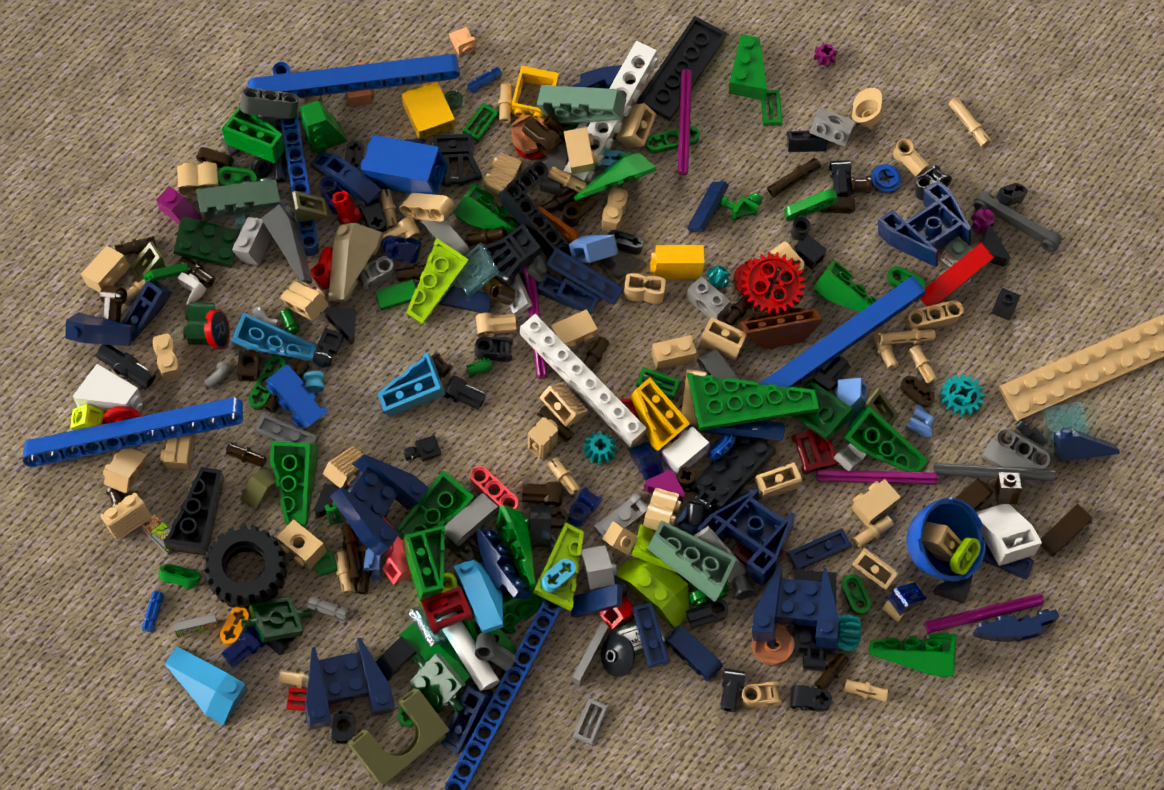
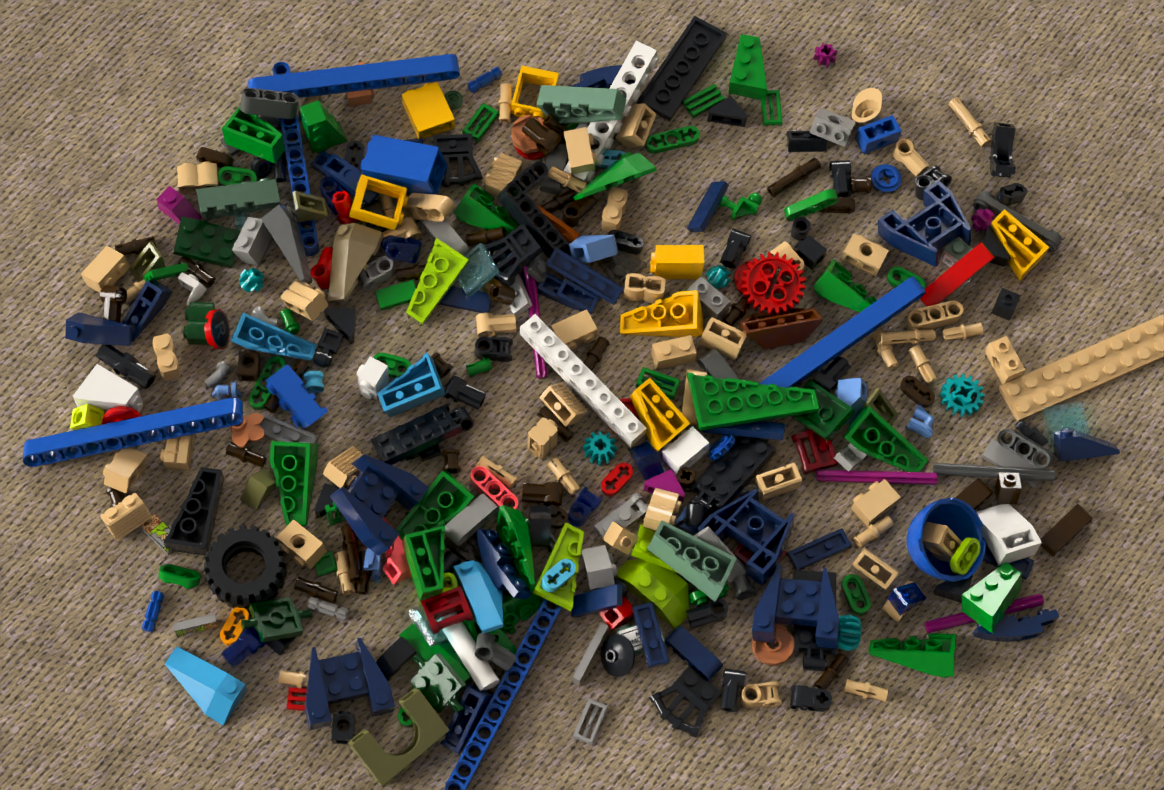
light nougat bracket [449,27,476,55] -> none
magenta axle [677,69,692,175] -> none
none -> medium blue piece [211,382,242,400]
none -> nougat plate [230,413,265,448]
none -> teal gear [239,268,264,292]
none -> dark brown pin [294,577,338,603]
none -> yellow window [349,174,409,231]
none -> white brick [357,357,389,400]
none -> black hinge [370,404,474,465]
none -> green plate [373,353,411,378]
none -> dark brown bush [442,449,461,474]
none -> black beam [444,550,461,574]
none -> tan pin [476,456,517,489]
none -> red beam [601,462,633,497]
none -> yellow wedge [620,290,703,337]
none -> black plate [649,666,722,738]
none -> green tile [682,84,725,118]
none -> black slope [707,96,747,127]
none -> black piece [720,228,751,269]
none -> tan brick [841,233,889,277]
none -> blue brick [855,115,902,154]
none -> tan axle [943,322,983,341]
none -> green wedge [962,562,1022,634]
none -> tan brick [985,336,1025,385]
none -> black arch [990,122,1016,178]
none -> yellow wedge [990,209,1049,282]

